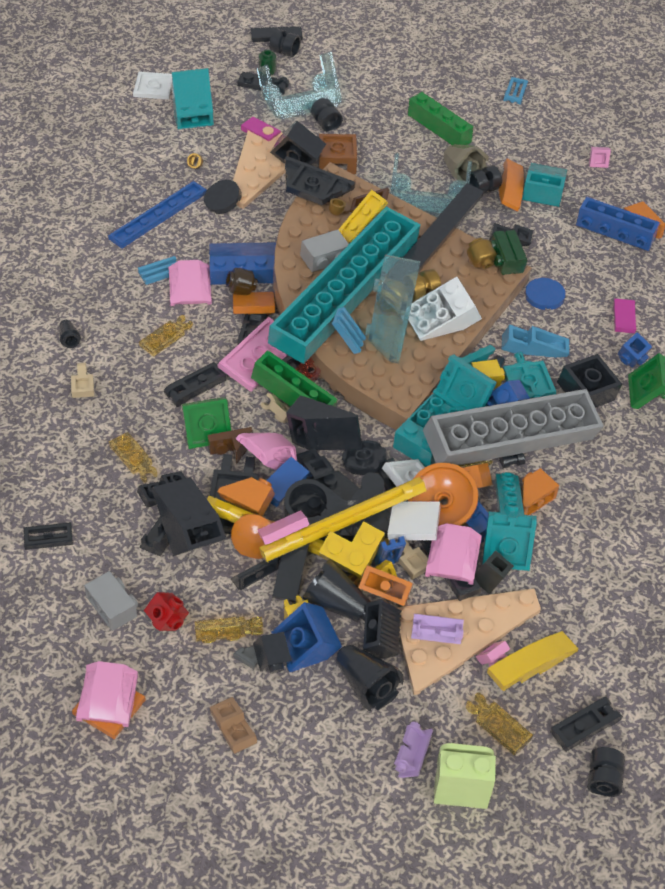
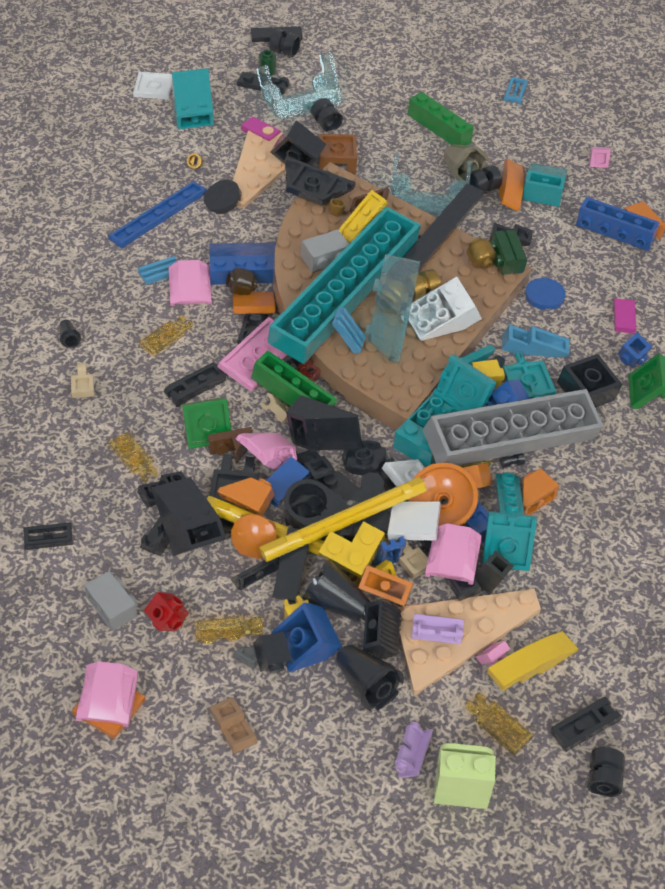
bright pink tile [257,510,309,545] -> none

